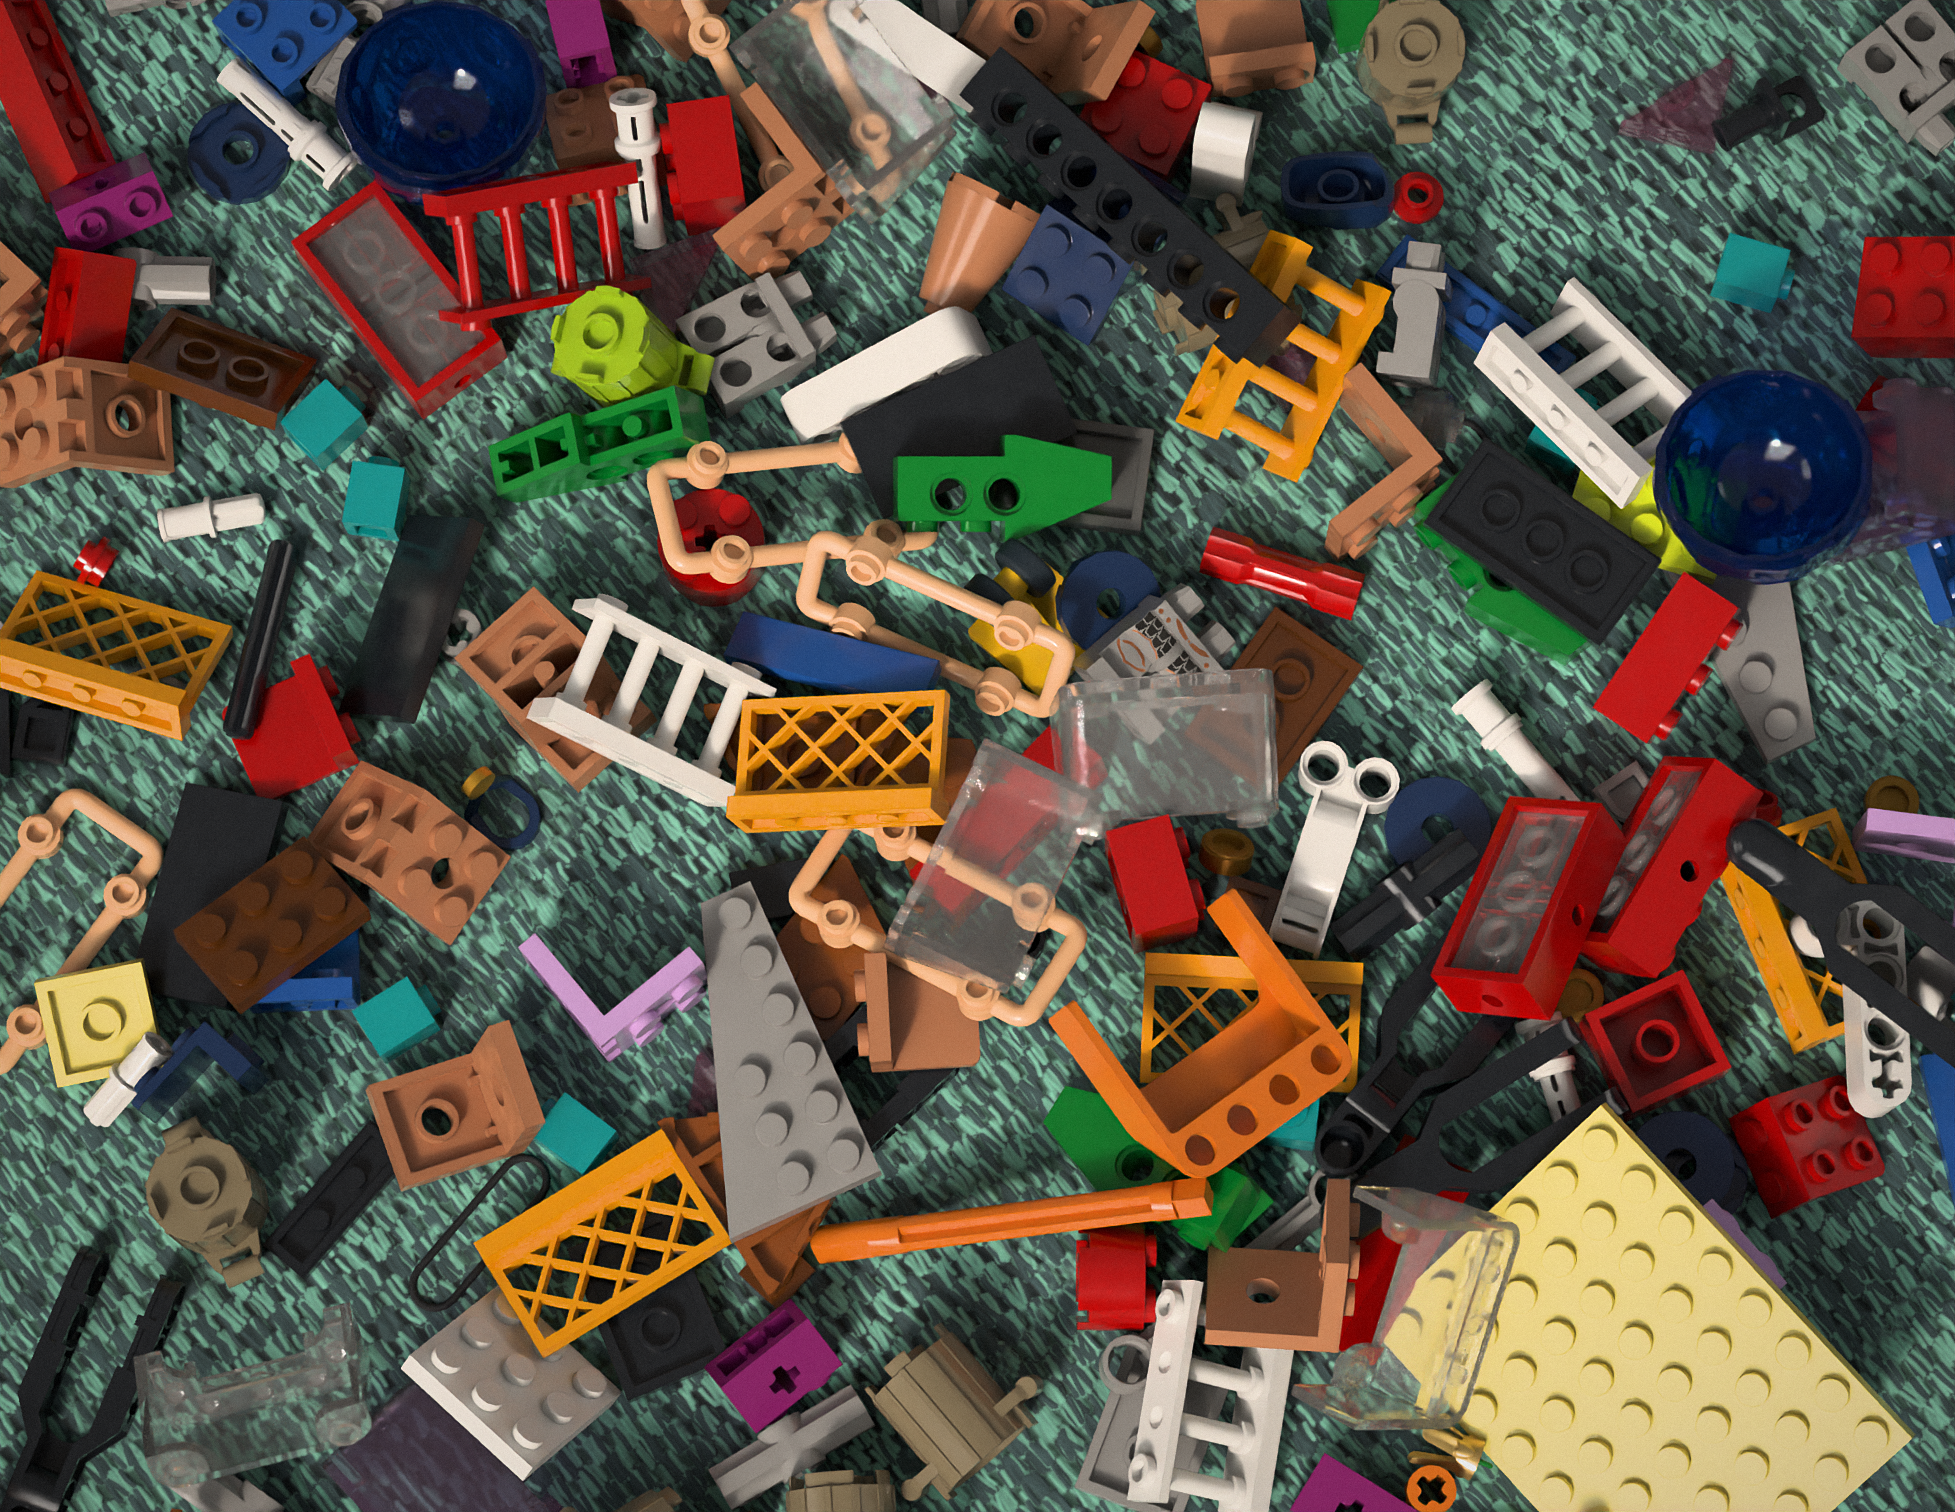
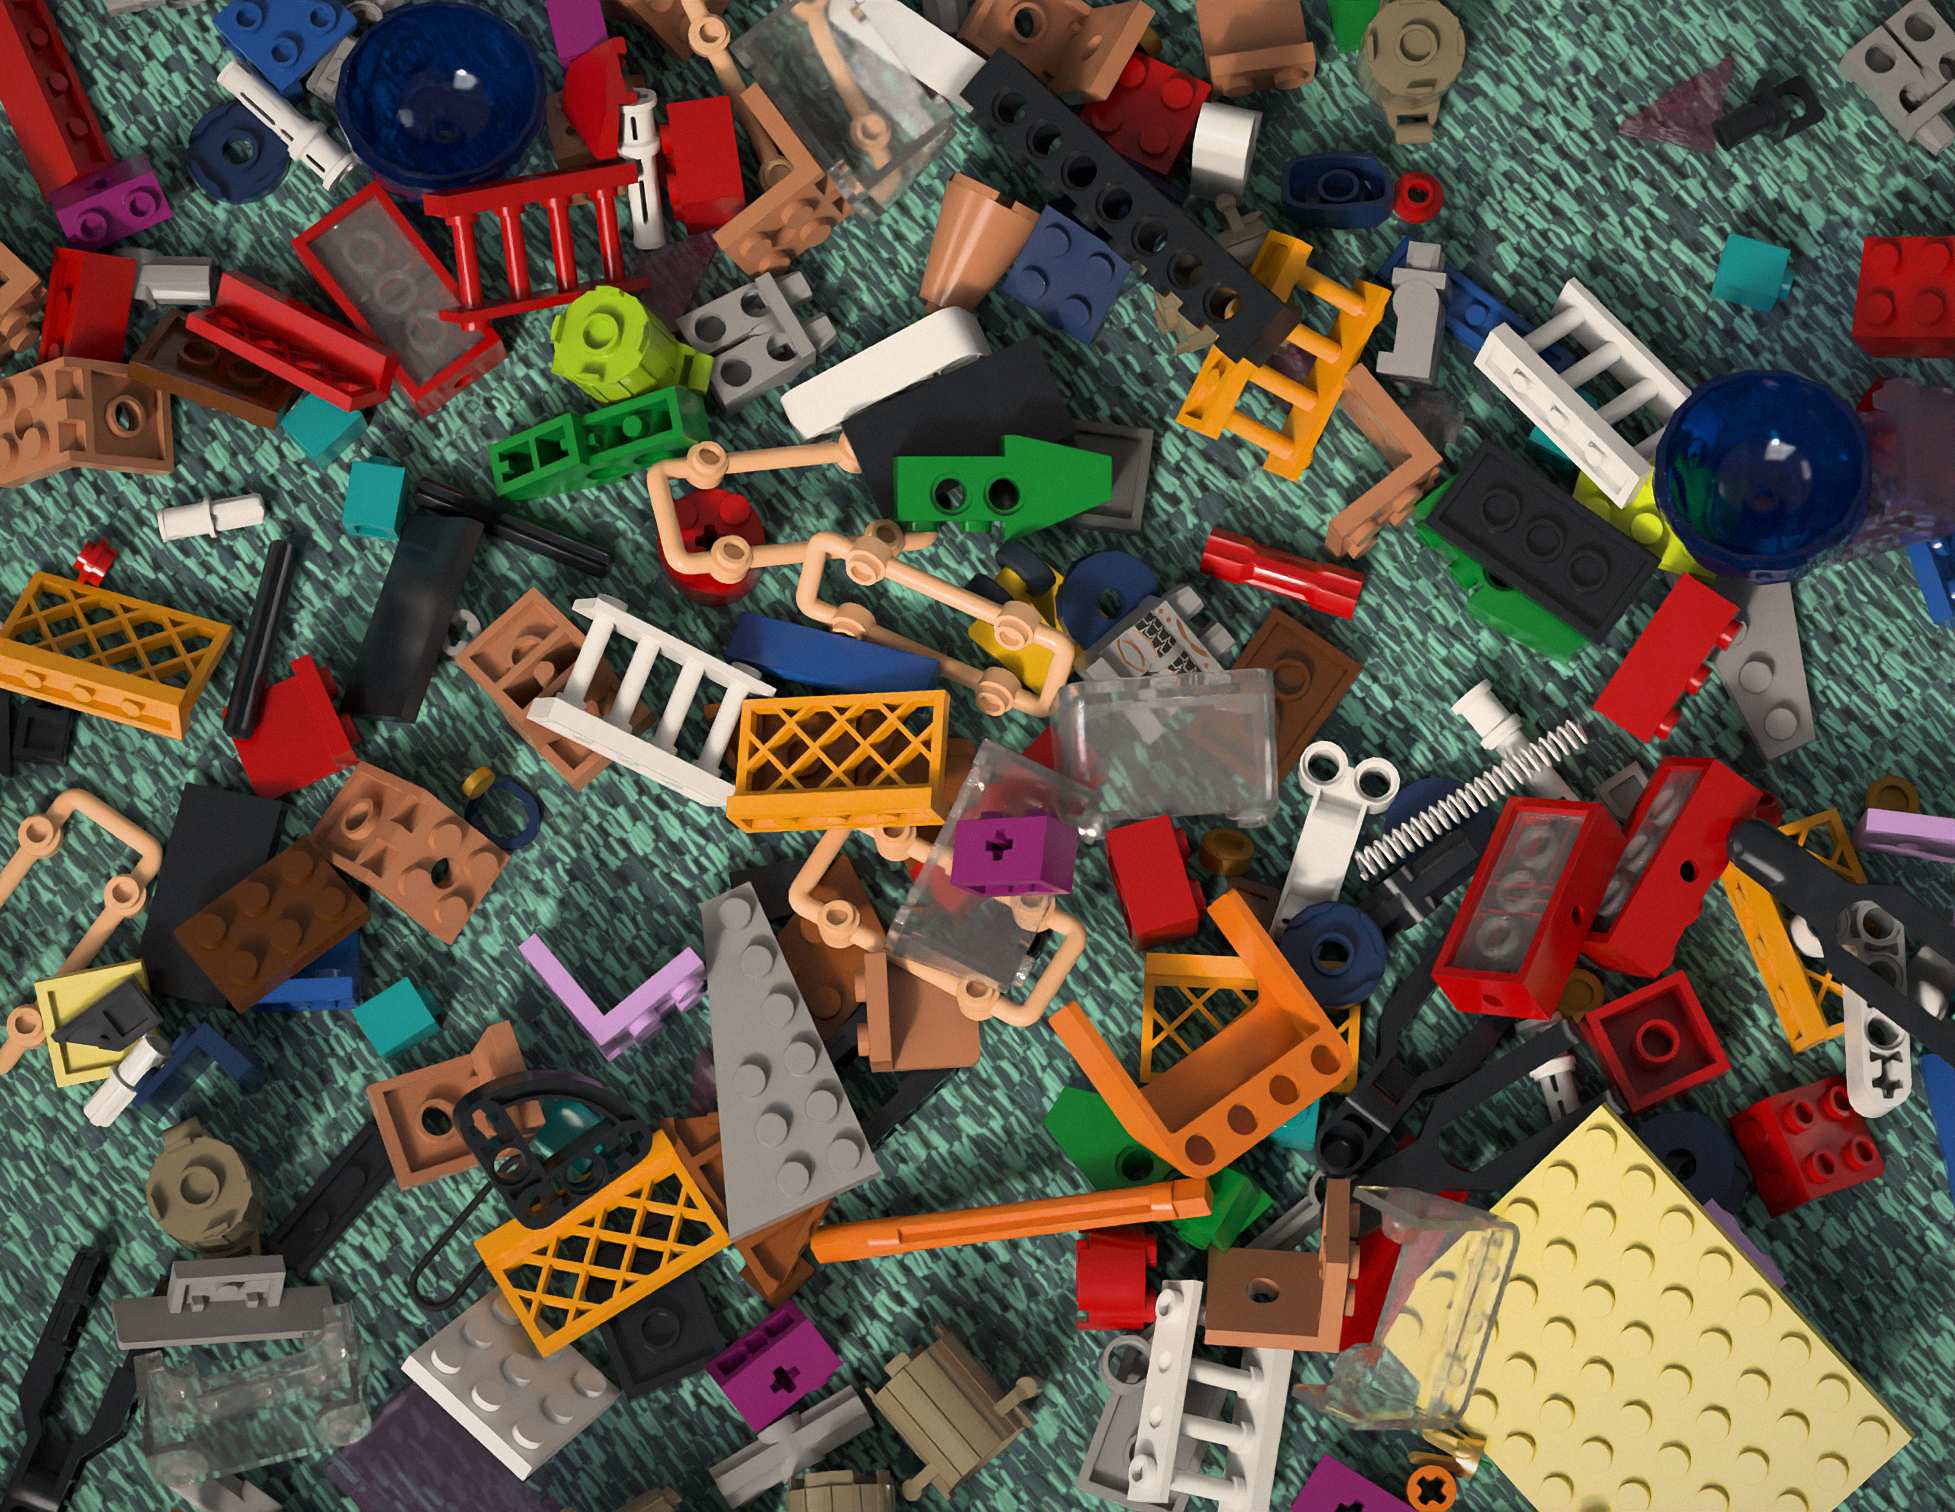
none -> black tile [50,974,166,1052]
none -> light grey bracket [111,1255,338,1350]
none -> red fence [185,269,399,412]
none -> black axle [414,476,613,579]
none -> black beam [452,1069,653,1230]
none -> red slope [561,36,638,160]
none -> magenta brick [950,809,1079,898]
none -> dark blue tile [1279,901,1387,1011]
none -> white piece [1355,720,1589,881]

